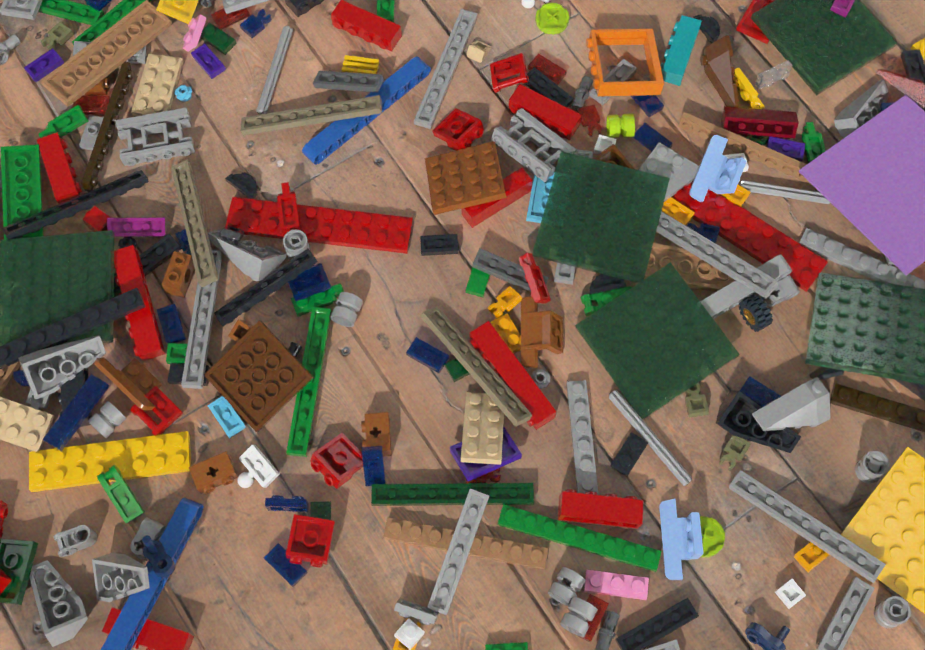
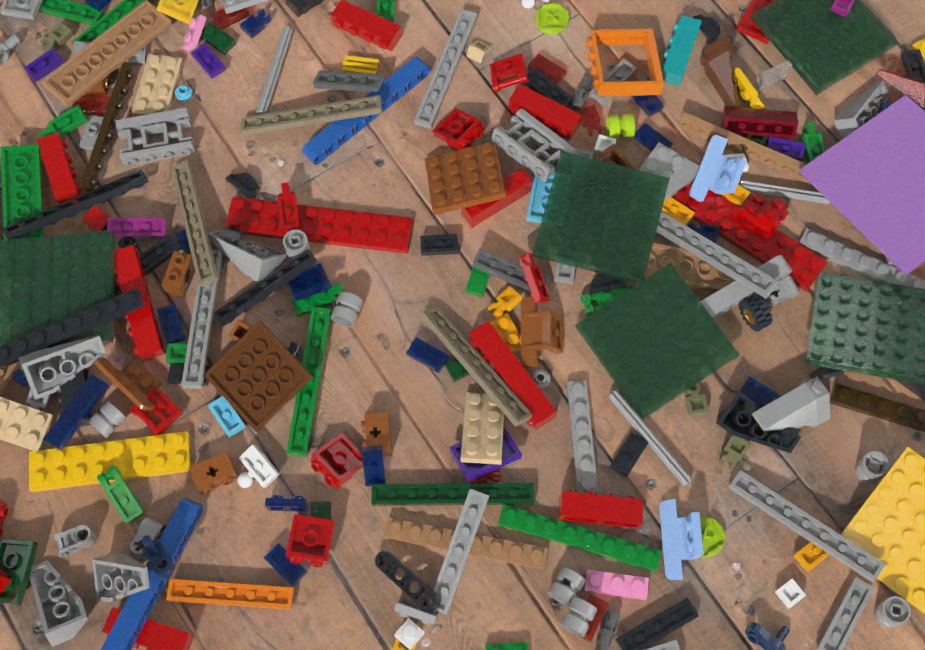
none -> orange plate [166,579,294,610]
none -> black beam [375,551,440,611]
none -> red plate [737,192,789,233]

